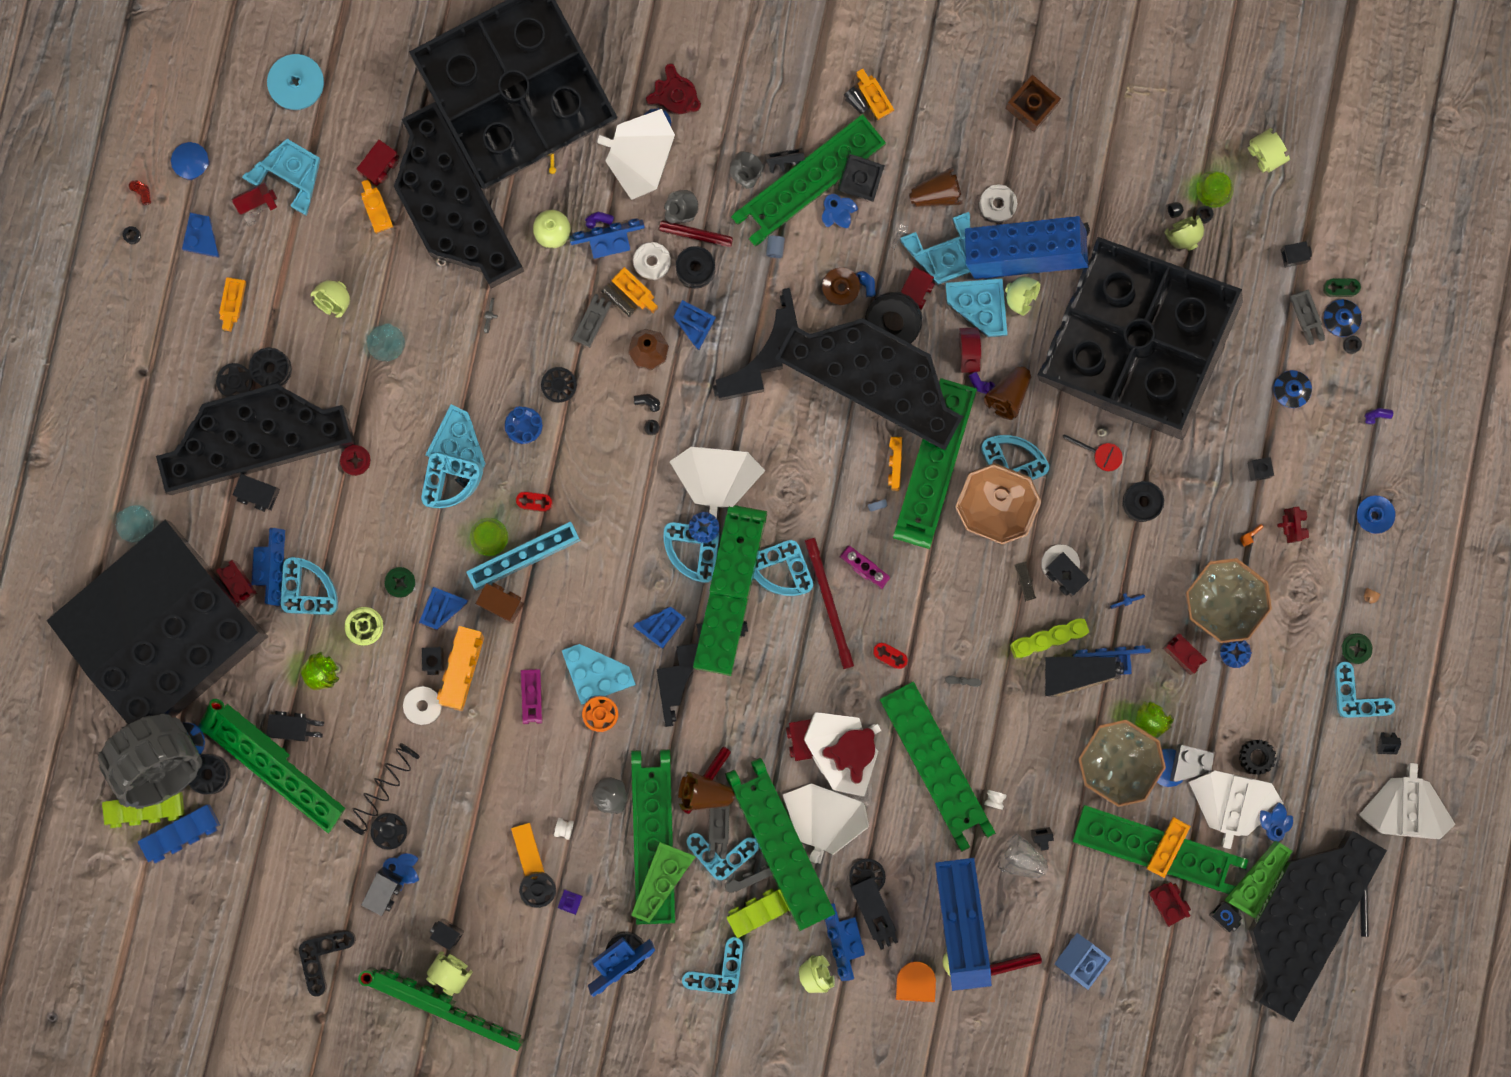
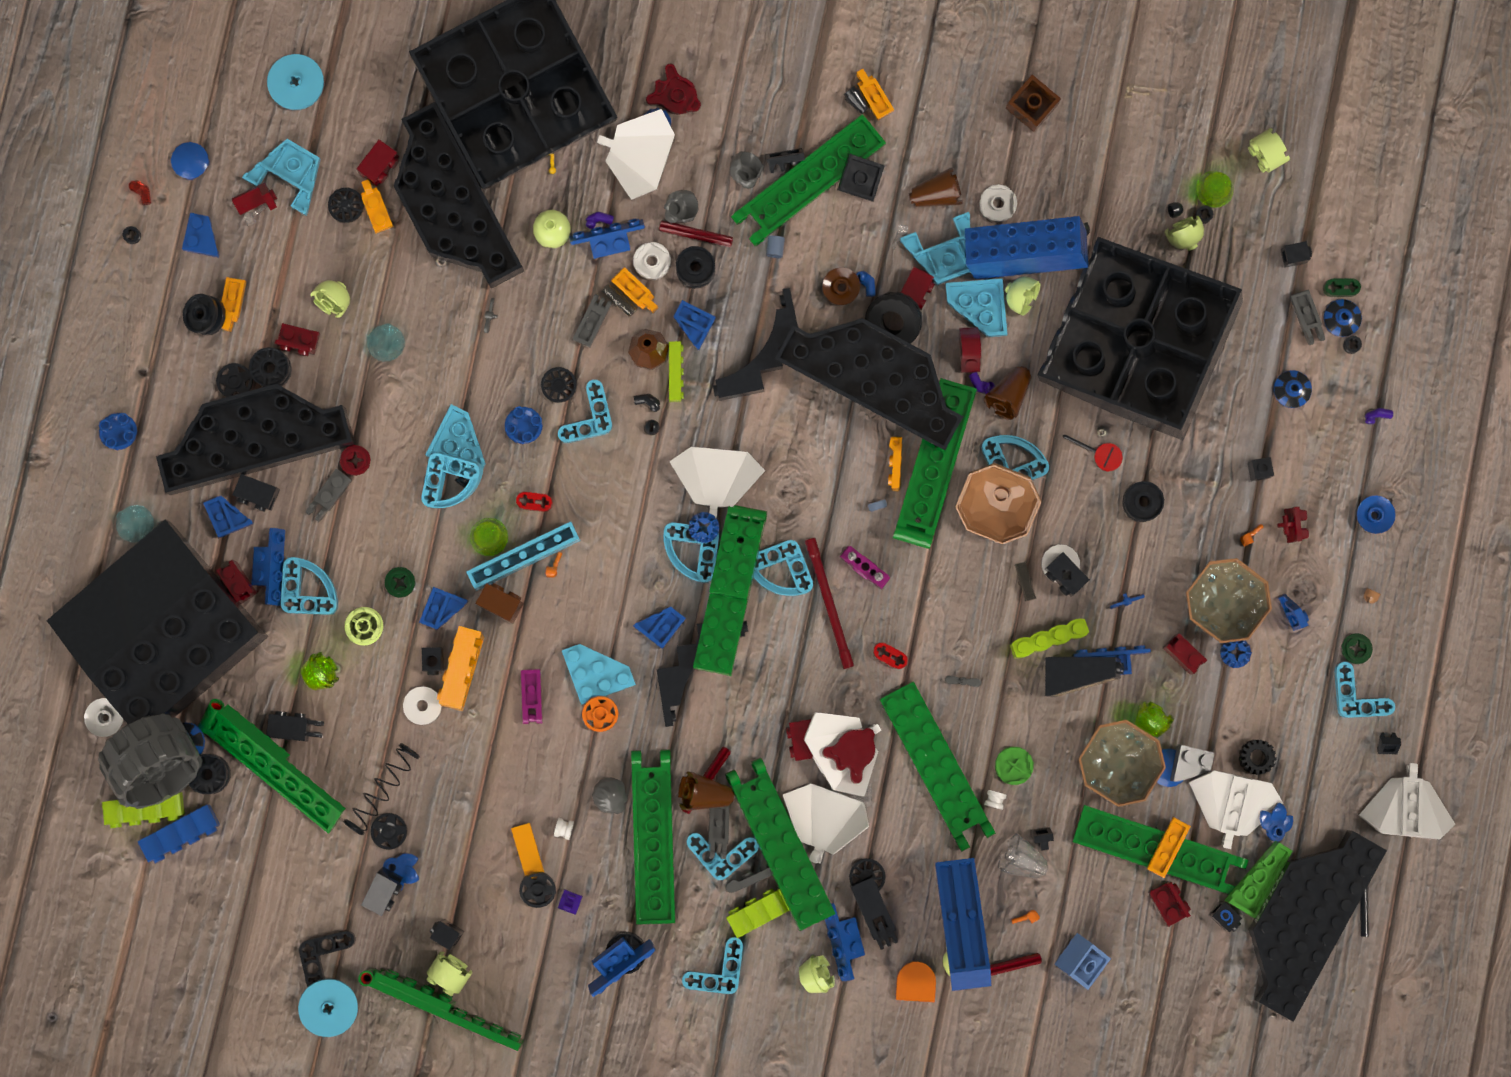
bright green wing [631,842,696,923] -> none
blue plate [822,194,858,228] -> none
none -> white dish [84,698,123,737]
none -> blue dish [99,413,137,450]
none -> black wheel [183,294,226,336]
none -> blue wing [203,496,253,539]
none -> dark red bracket [275,323,320,357]
none -> medium azure piece [298,979,358,1037]
none -> dark grey hinge [306,469,352,522]
none -> black wheel [328,187,364,223]
none -> orange hand [545,552,562,578]
none -> medium azure beam [558,380,612,443]
none -> lime piece [669,341,684,402]
none -> bright green tile [995,747,1034,785]
none -> orange hand [1011,910,1040,924]
none -> blue wing [1278,594,1309,631]

